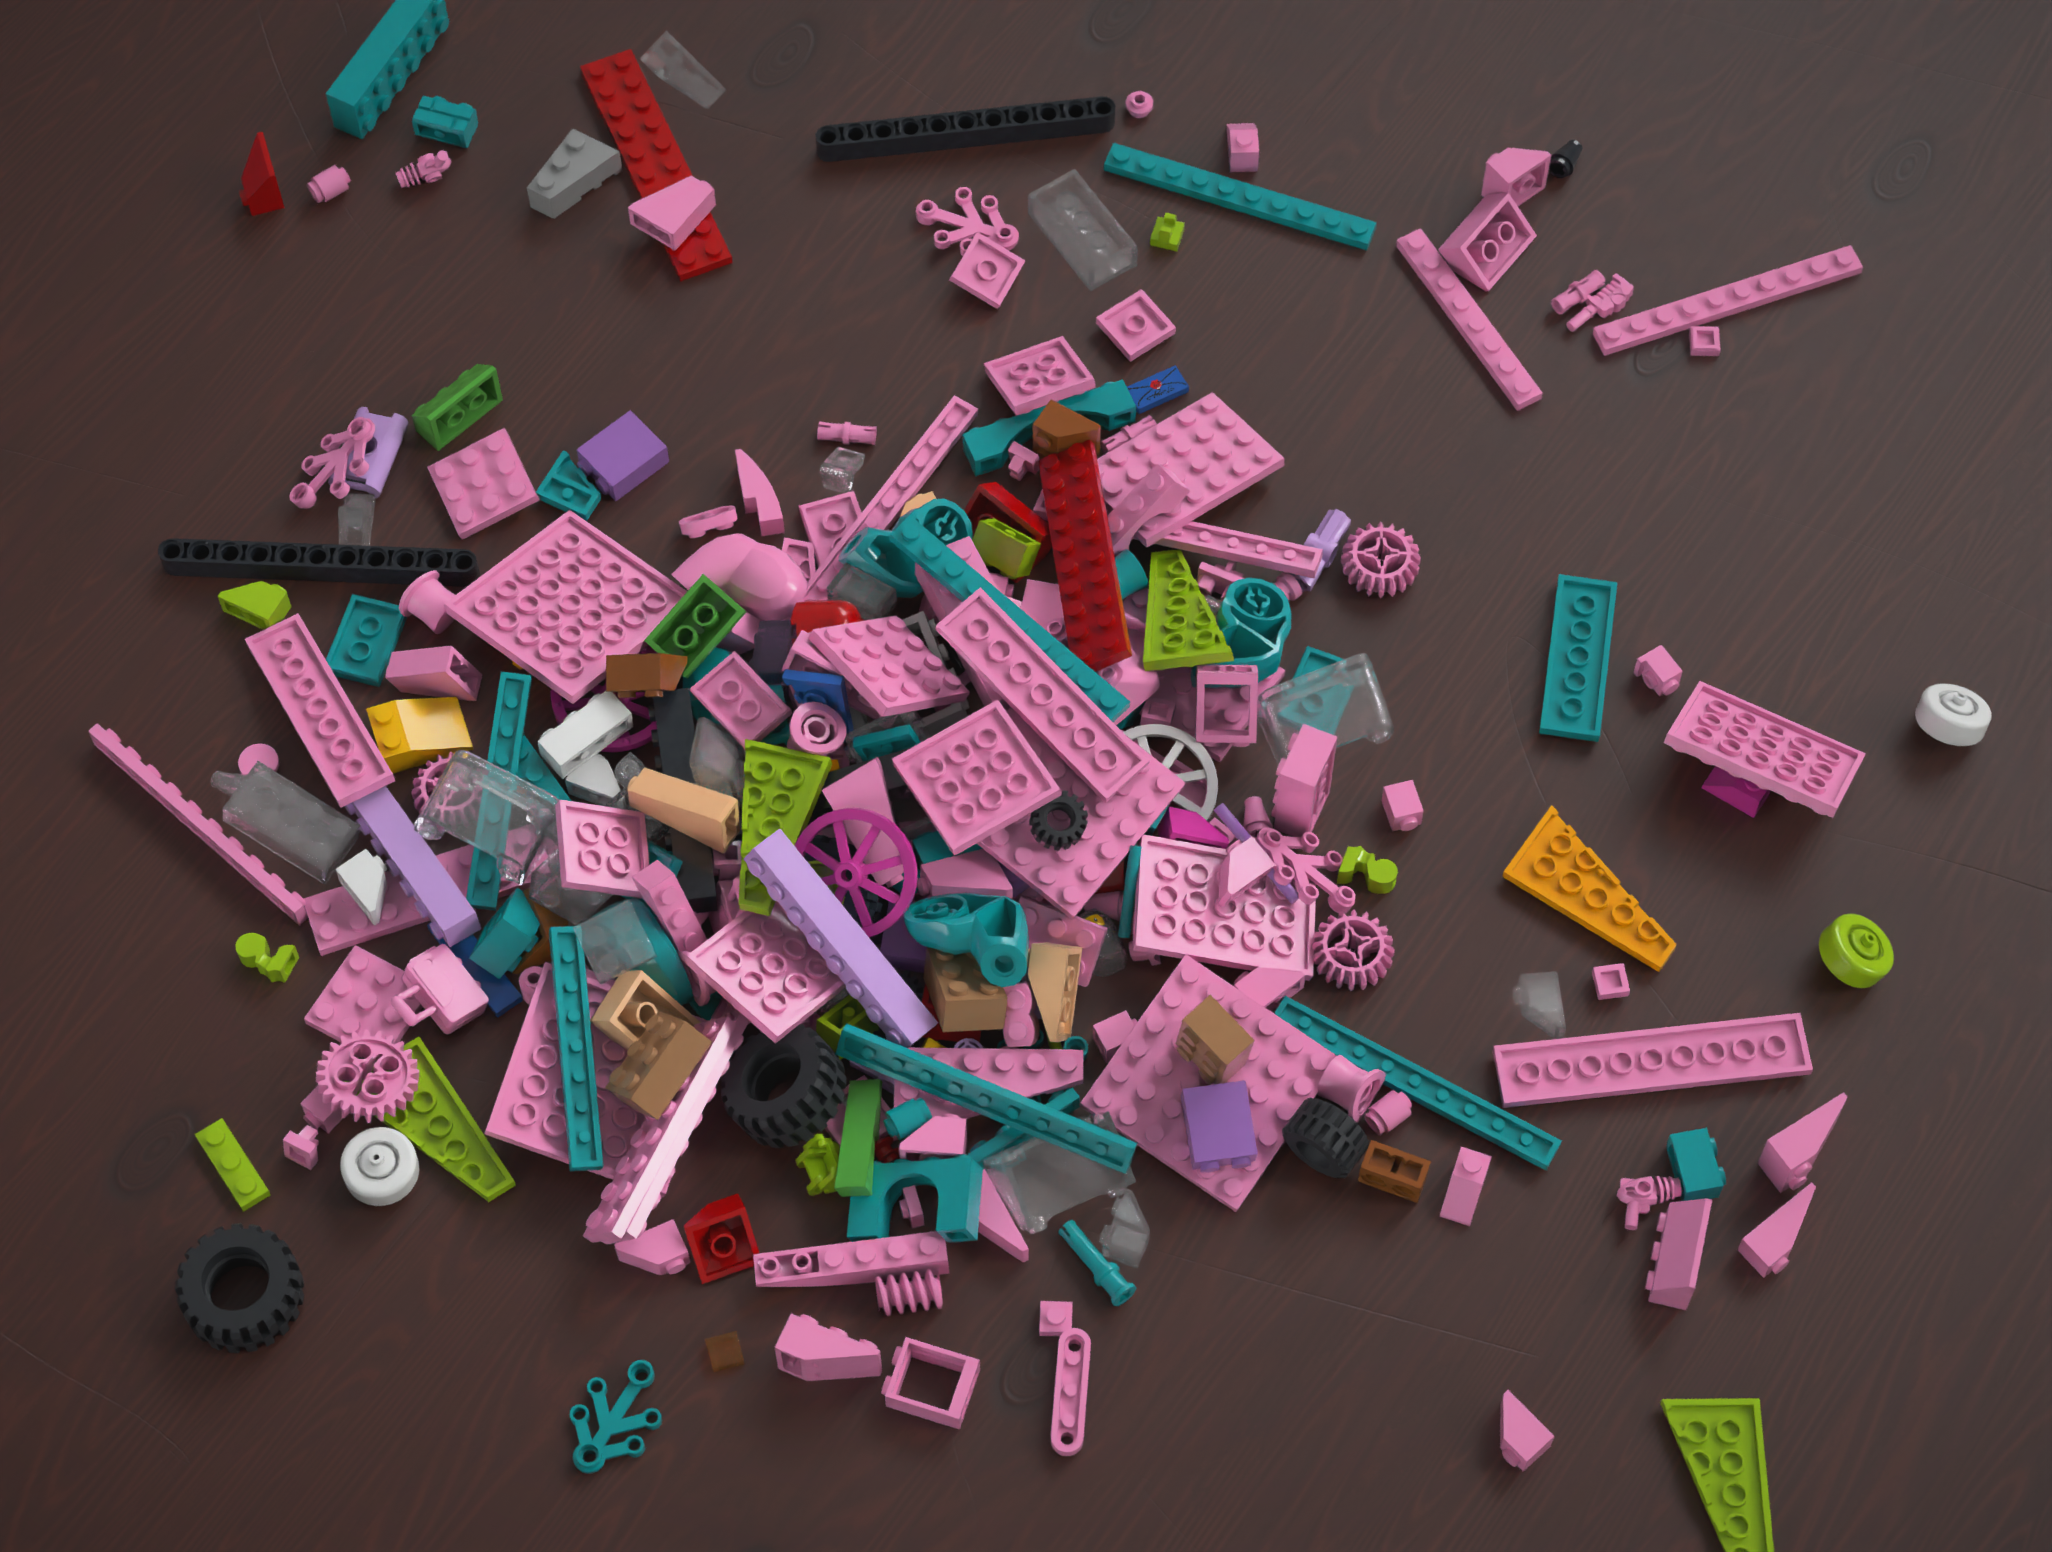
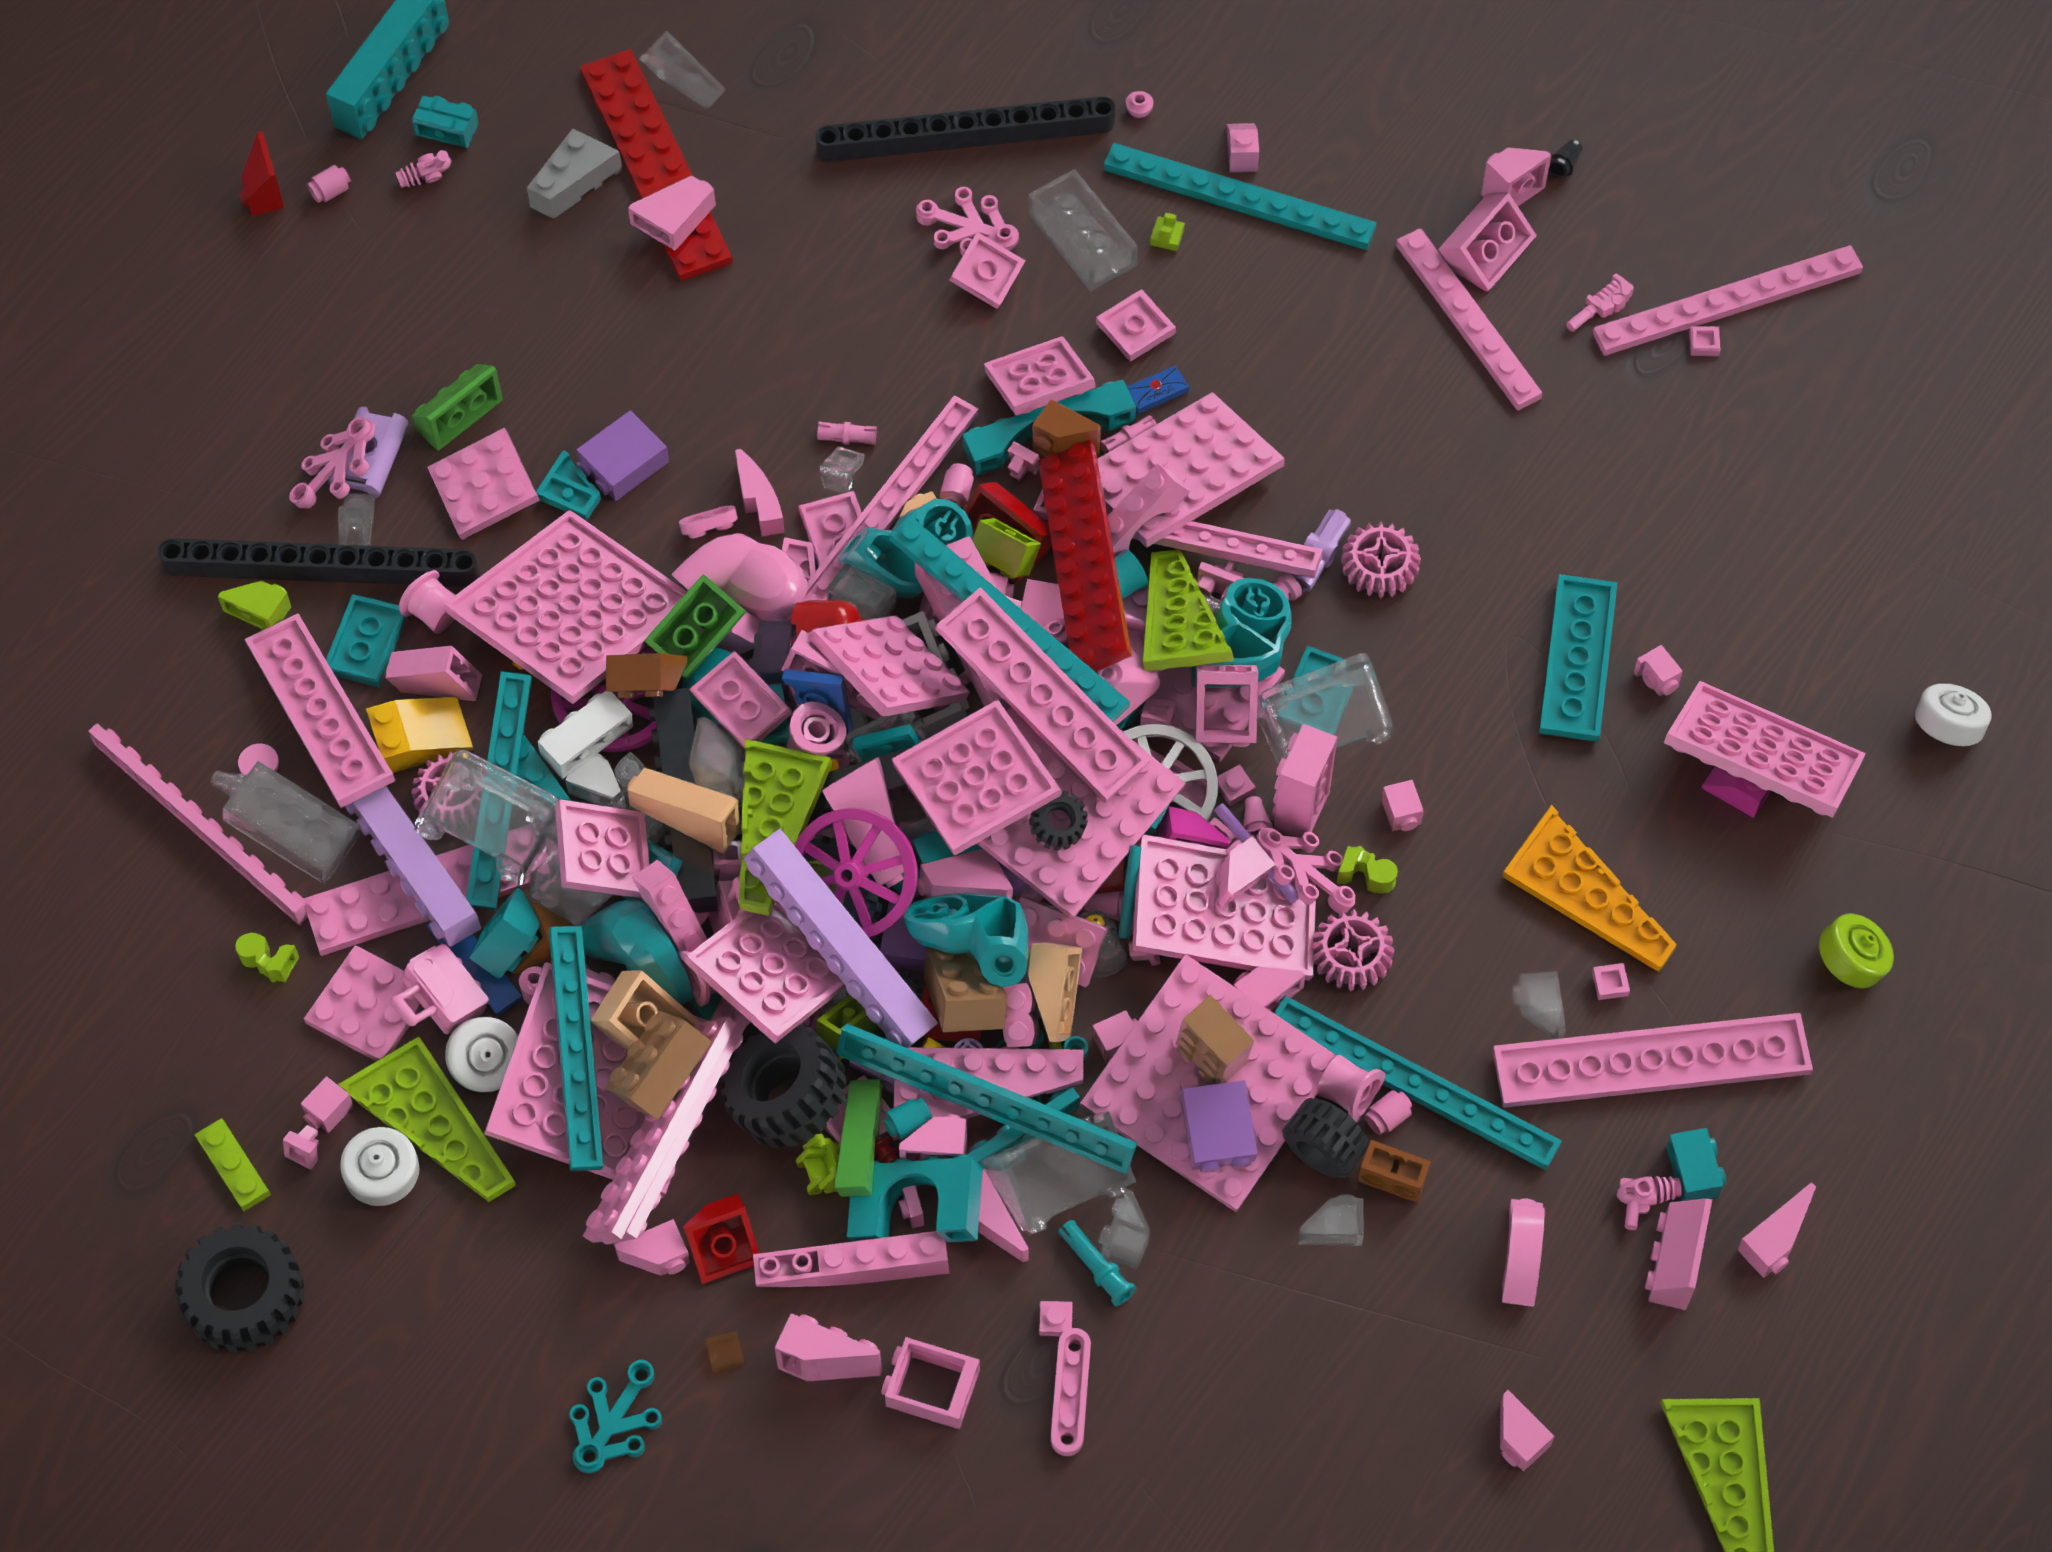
bright pink gear [316,1030,419,1123] -> none
white slope [336,849,388,926] -> none
clear plate [573,899,657,985] -> none
bright pink piece [875,1269,943,1316] -> none
bright pink slope [1439,1147,1492,1226] -> none
bright pink pin [1551,270,1605,315] -> none
bright pink slope [1758,1092,1847,1193] -> none
none -> white wheel [445,1017,518,1092]
none -> bright pink brick [939,464,974,507]
none -> bright pink plate [1217,764,1256,806]
none -> clear slope [1298,1194,1364,1246]
none -> bright pink arch [1502,1199,1545,1307]

